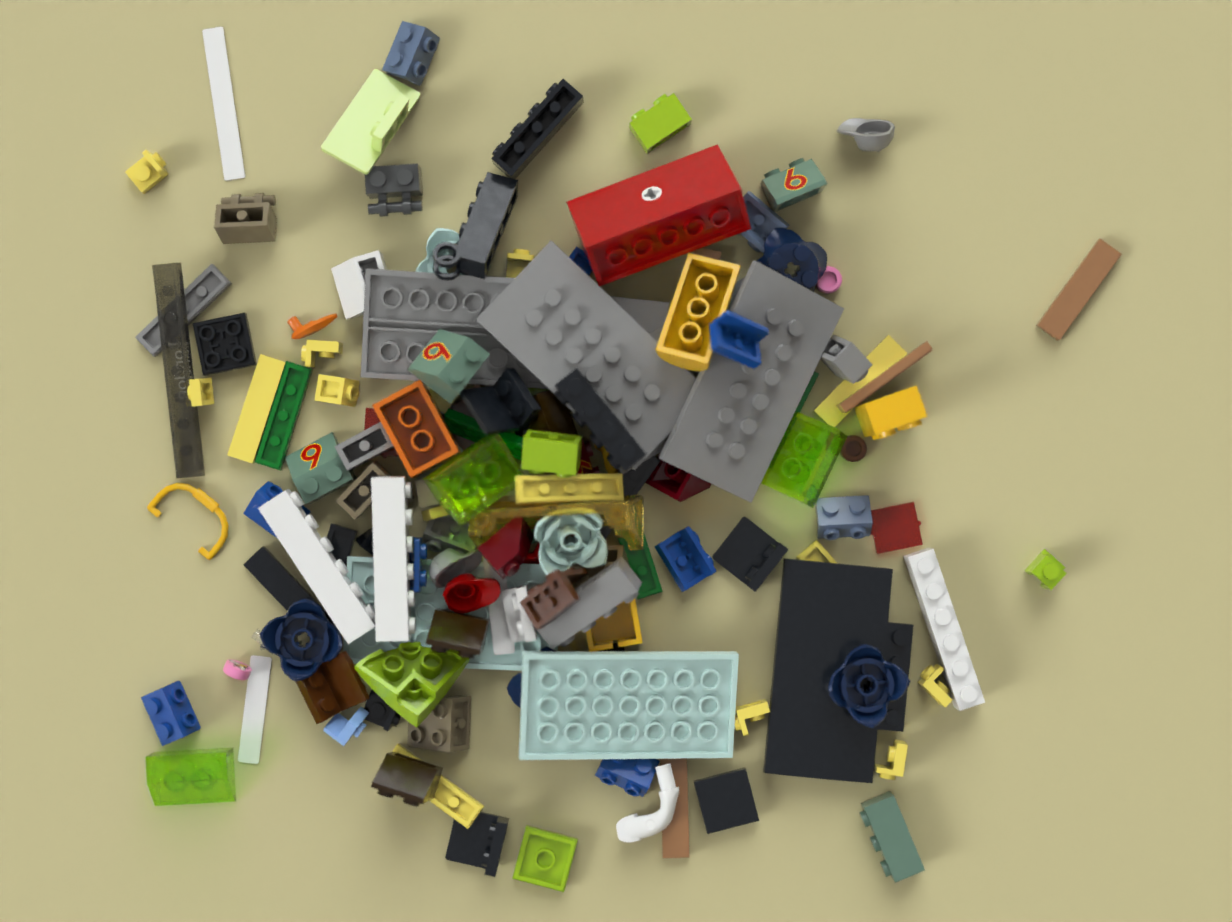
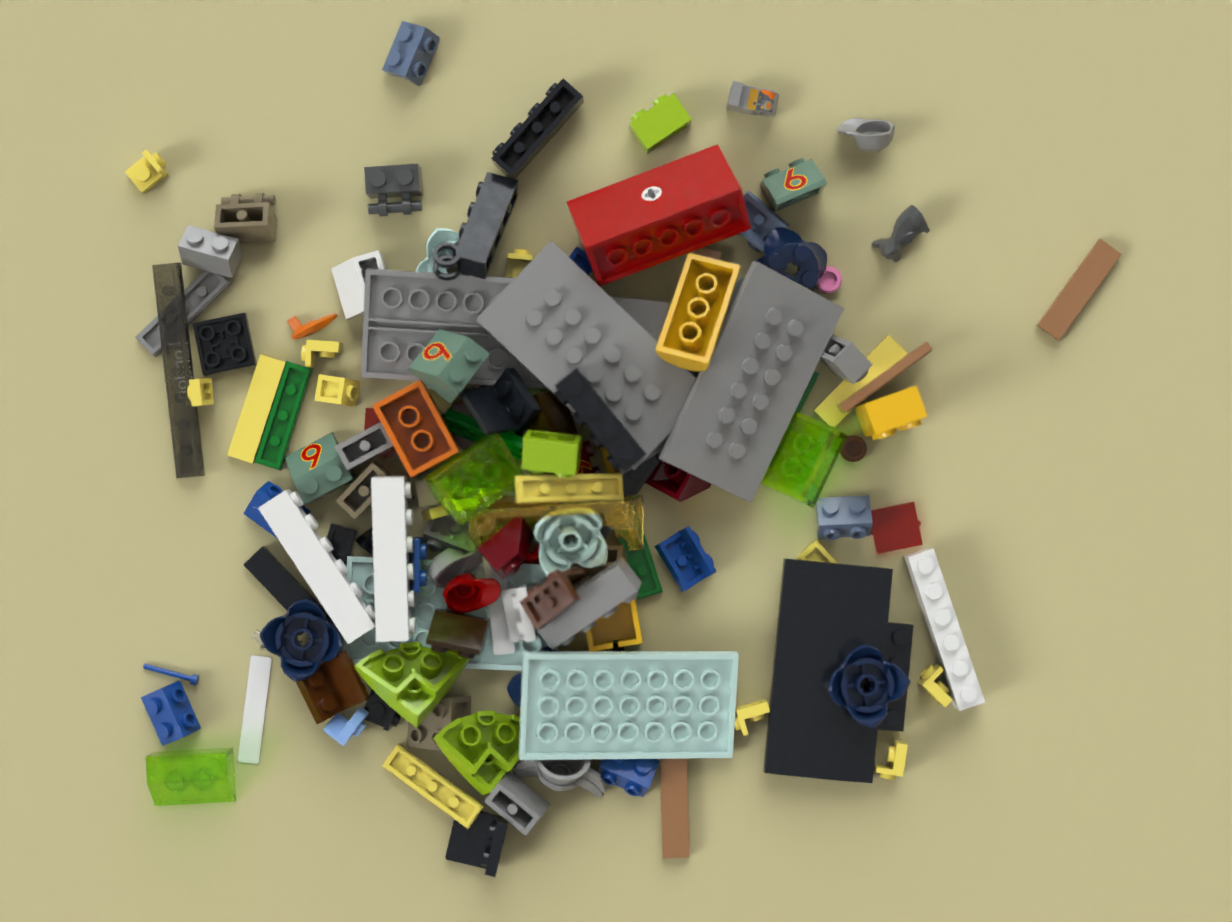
yellow piece [147,483,229,560] -> none
white sticker [202,27,245,181] -> none
bright pink tile [223,659,252,680] -> none
yellowish green bracket [321,69,420,175] -> none
dark brown slope [371,752,443,806] -> none
lime plate [512,825,578,892] -> none
white piece [616,763,679,843] -> none
black tile [694,767,759,834] -> none
blue bracket [709,310,769,369] -> none
black bracket [712,517,789,592] -> none
sand green brick [859,791,925,883] -> none
lime window [1024,549,1067,590] -> none
none -> blue piece [143,664,199,686]
none -> light grey brick [178,225,242,278]
none -> lime brick [433,710,520,796]
none -> light grey brick [484,771,550,836]
none -> light grey helmet [512,759,606,797]
none -> light grey leg [726,81,779,117]
none -> dark grey animal [872,205,930,262]

